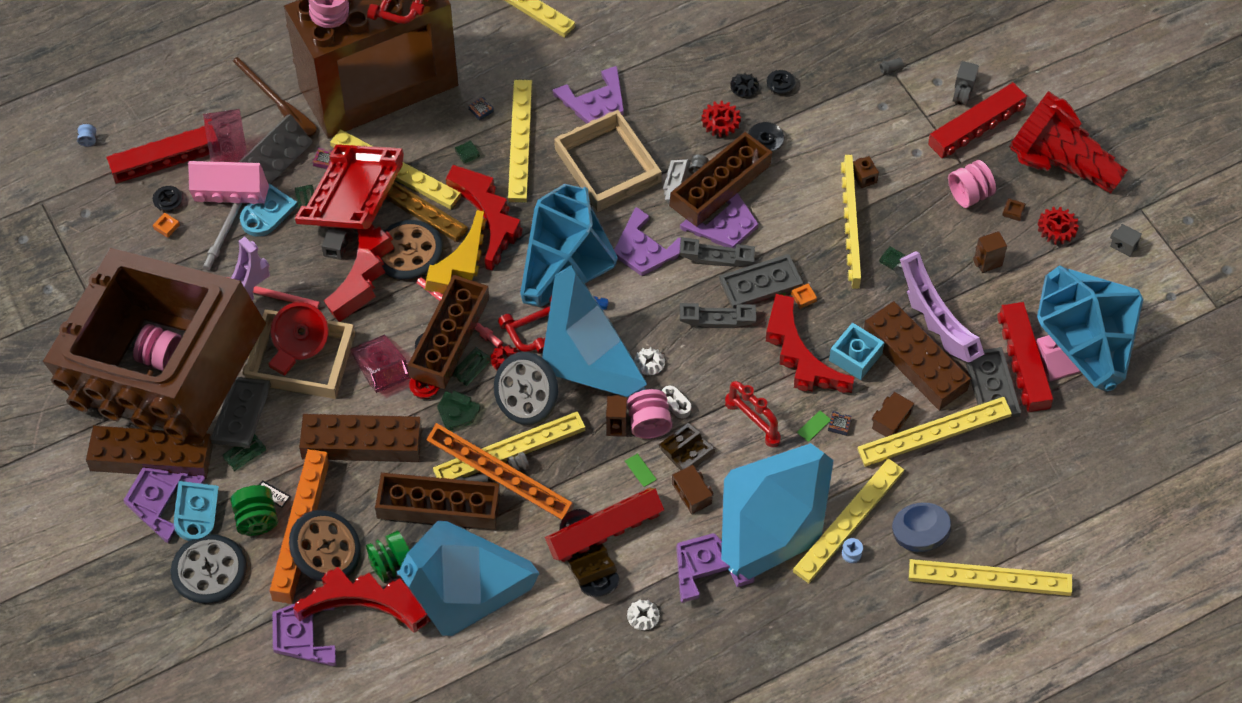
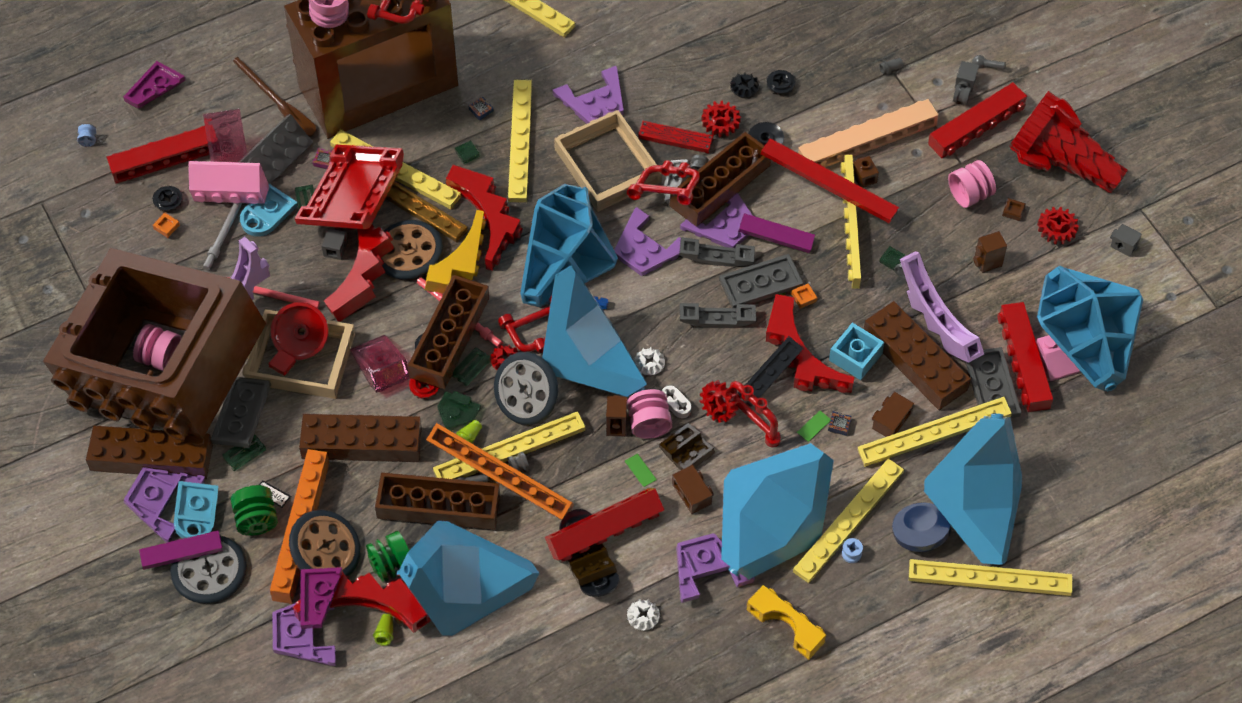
none -> magenta wing [123,61,186,109]
none -> magenta tile [139,531,223,570]
none -> magenta wing [300,567,343,629]
none -> lime cone [373,614,393,646]
none -> lime cone [456,420,482,443]
none -> red bar [627,160,700,205]
none -> red tile [638,121,713,153]
none -> red gear [700,380,739,423]
none -> black plate [737,336,803,407]
none -> magenta tile [738,213,815,253]
none -> yellow arch [746,585,826,660]
none -> red tile [761,138,899,224]
none -> light nougat brick [798,99,938,167]
none -> dark azure panel [924,413,1022,565]
none -> dark grey bar [972,55,1006,69]

